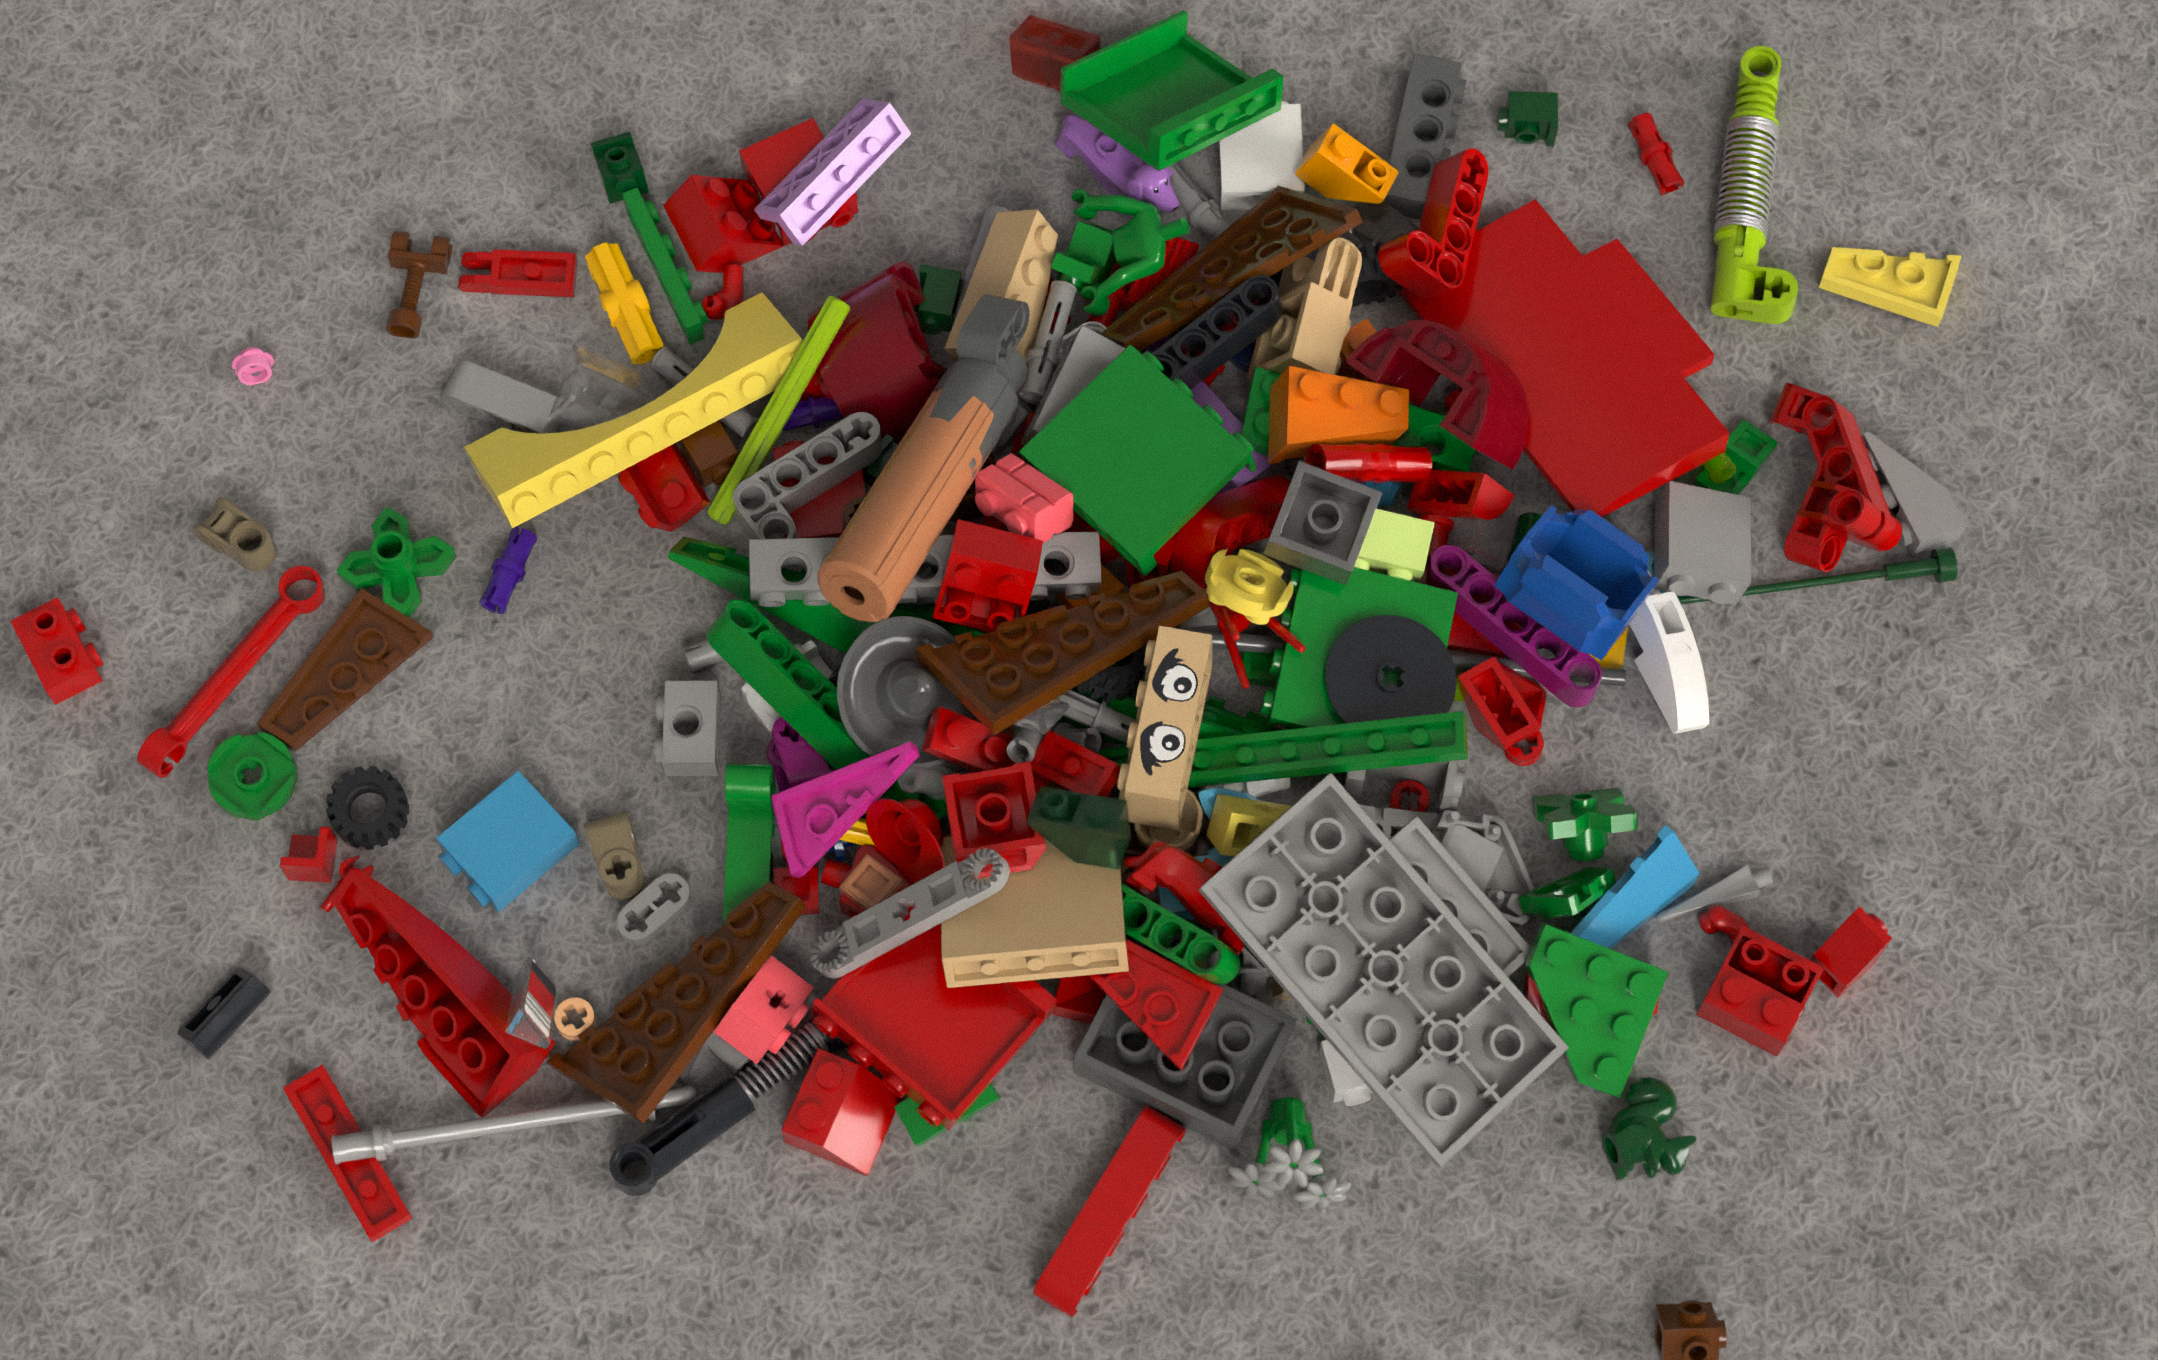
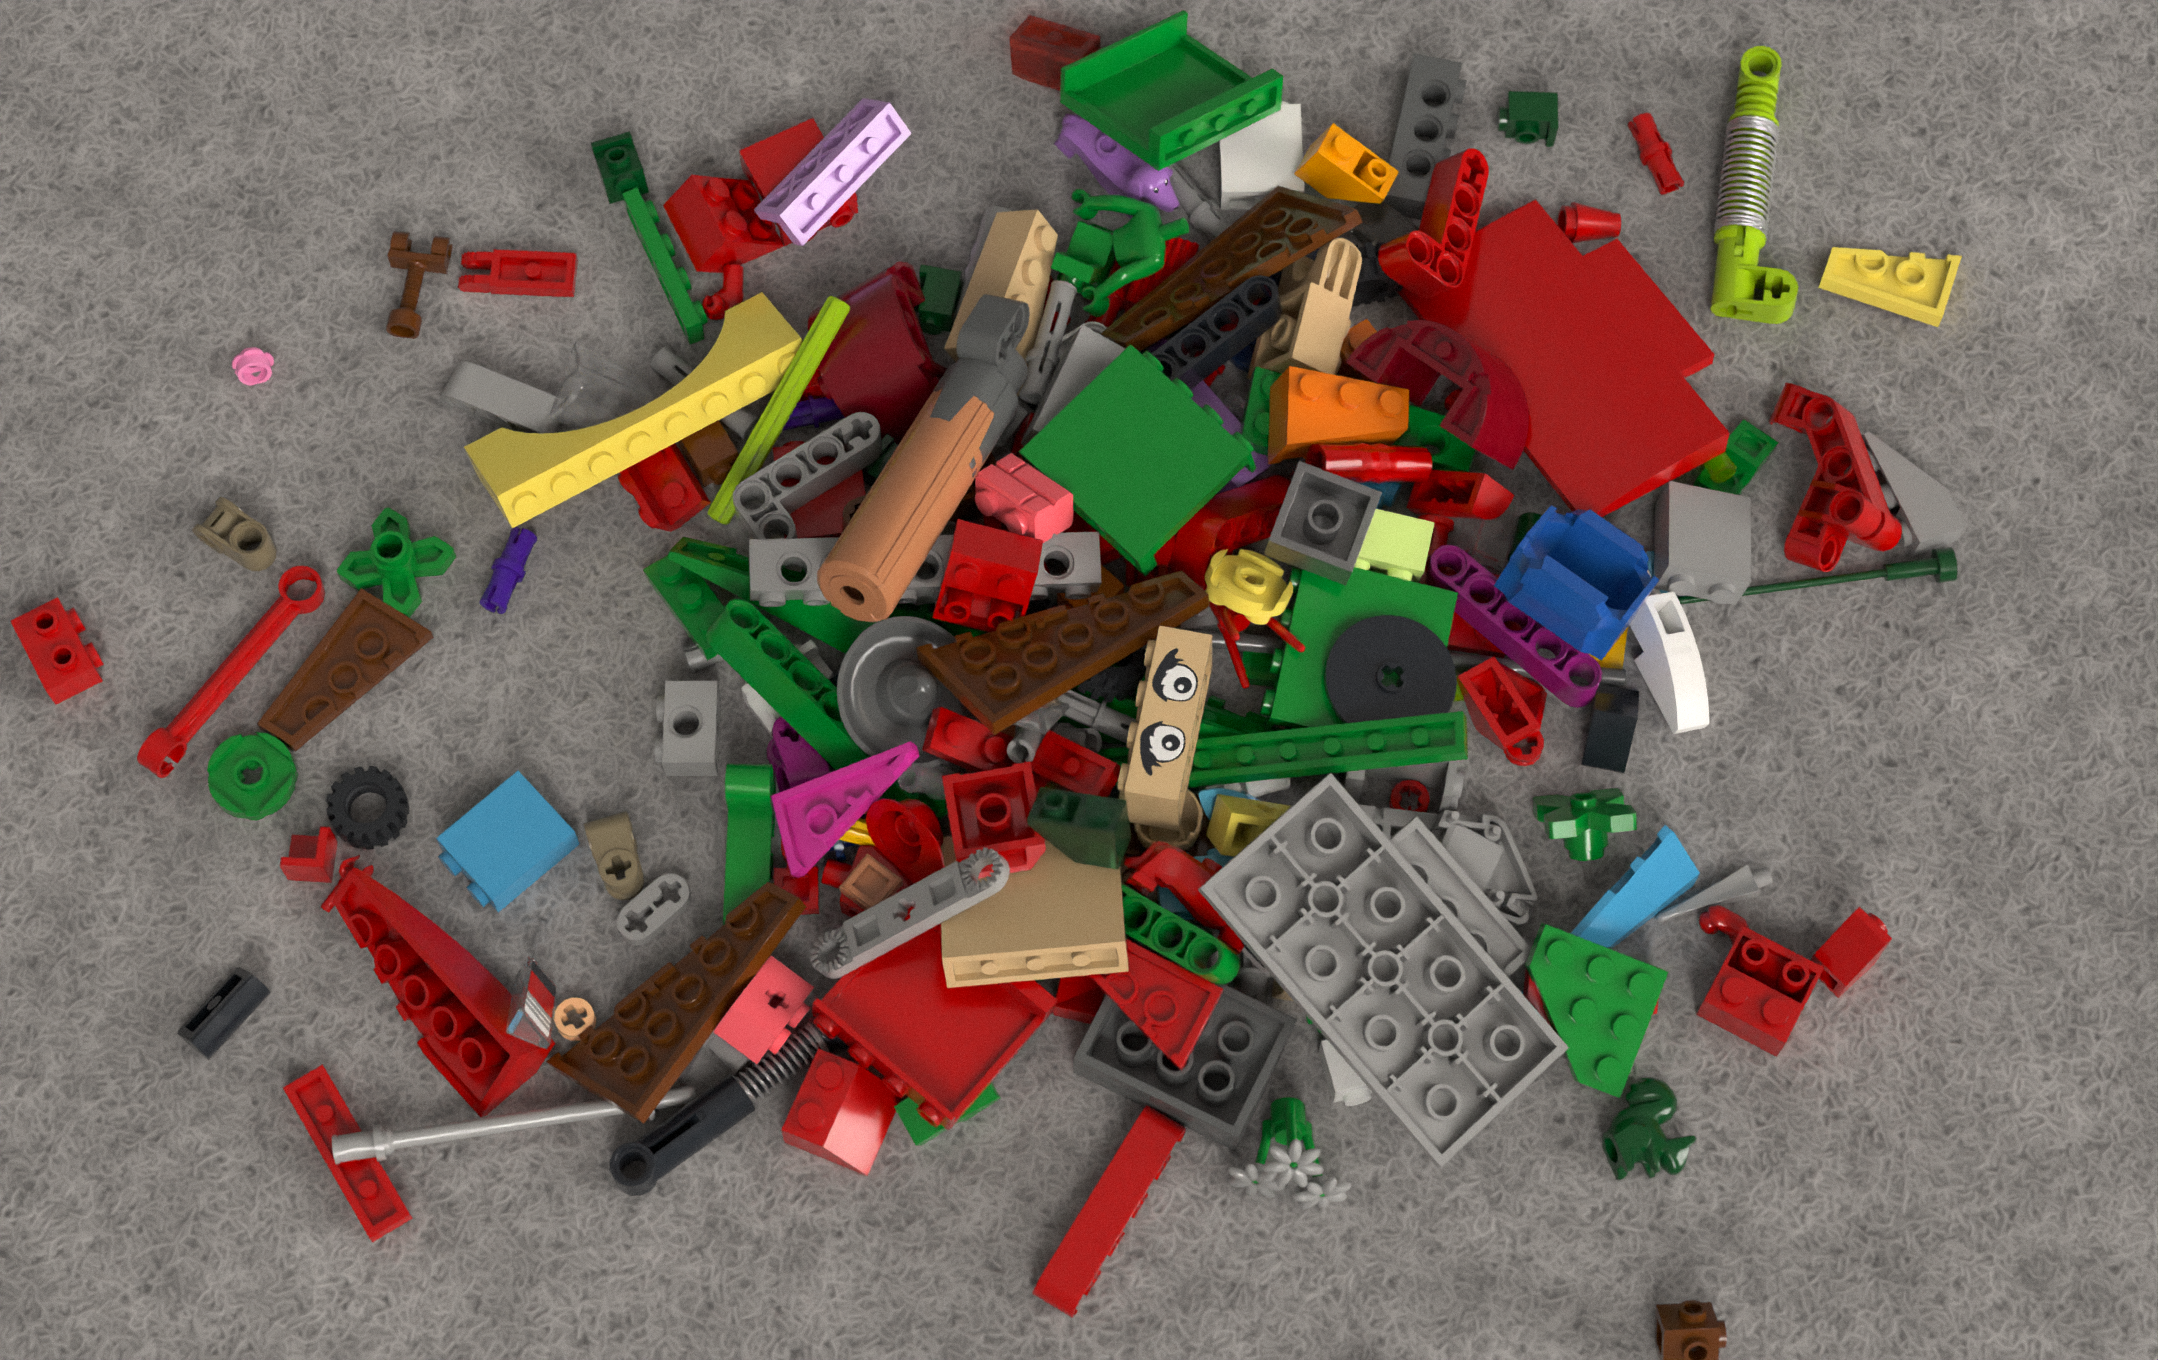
yellow piece [585,242,664,365] -> none
green wing [1518,867,1617,919] -> none
none -> green plate [643,554,725,661]
none -> red cone [1557,202,1621,243]
none -> black slope [1581,684,1639,773]

